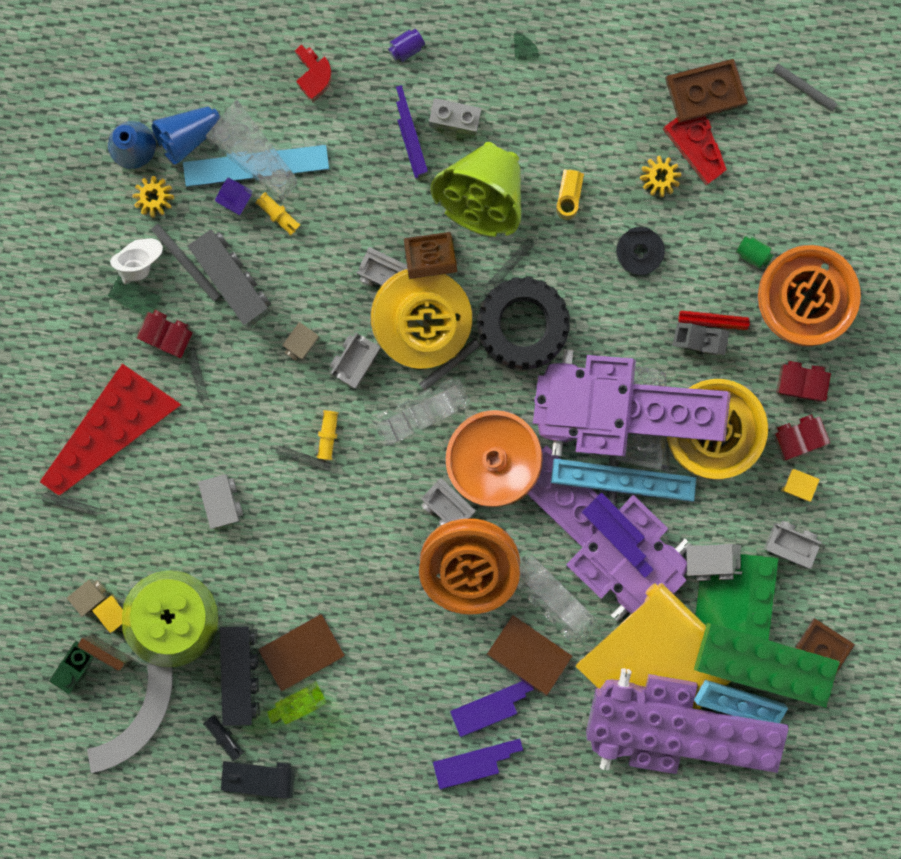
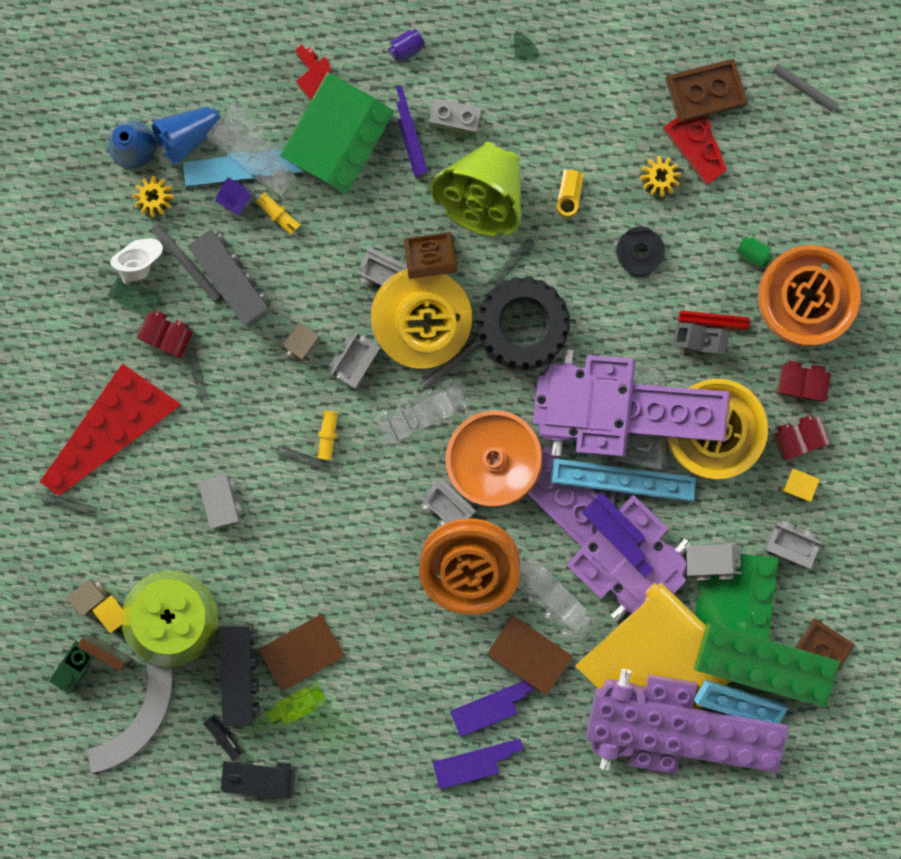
none -> green slope [279,72,395,195]

